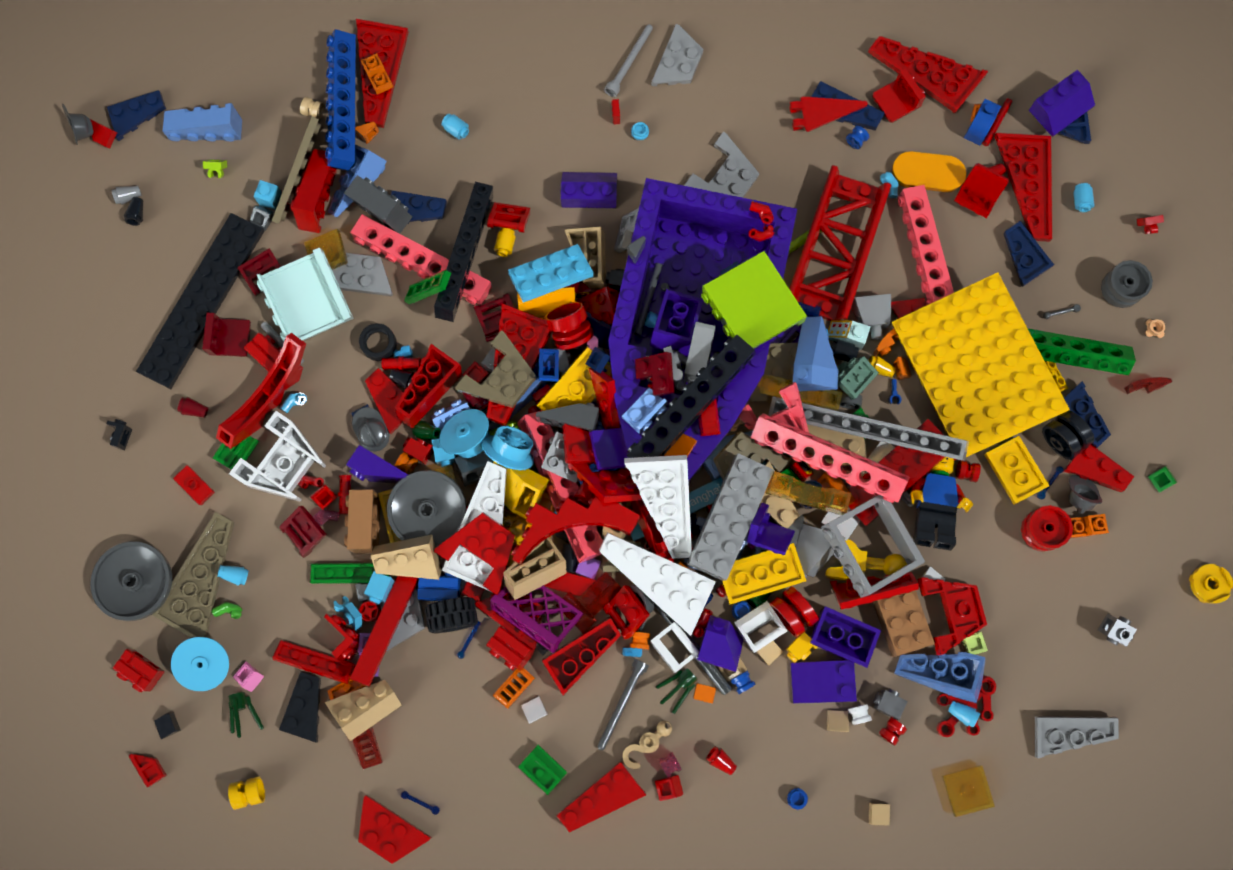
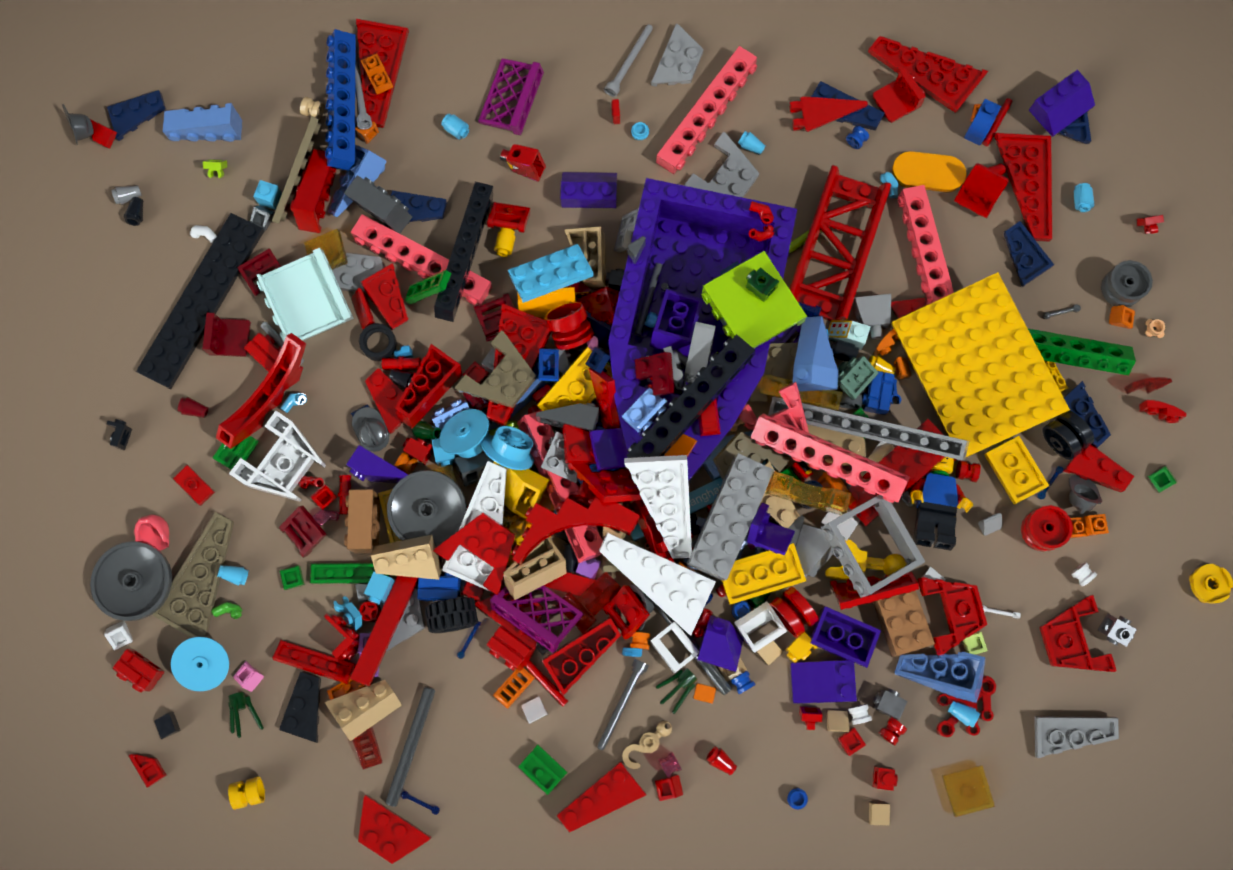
none -> white slope [104,621,133,651]
none -> coral hair [134,514,170,550]
none -> white arm [190,225,217,243]
none -> green tile [280,565,305,590]
none -> red slope [352,288,375,330]
none -> light grey piece [355,61,372,130]
none -> red wing [361,263,408,330]
none -> dark grey axle [386,687,435,807]
none -> magenta fence [478,58,544,135]
none -> red torso [500,144,546,182]
none -> red bar [524,660,568,707]
none -> coral brick [656,46,757,174]
none -> medium azure cone [738,131,766,155]
none -> dark green brick [746,267,779,302]
none -> red tile [799,706,823,730]
none -> red tile [837,727,866,756]
none -> blue brick [862,371,895,415]
none -> red brick [872,766,898,791]
none -> light grey slope [978,513,1002,536]
none -> white hinge [982,605,1021,619]
none -> red wing [1039,595,1117,672]
none -> white wheel [1071,562,1097,587]
none -> orange slope [1109,305,1135,329]
none -> red slope [1139,400,1186,423]

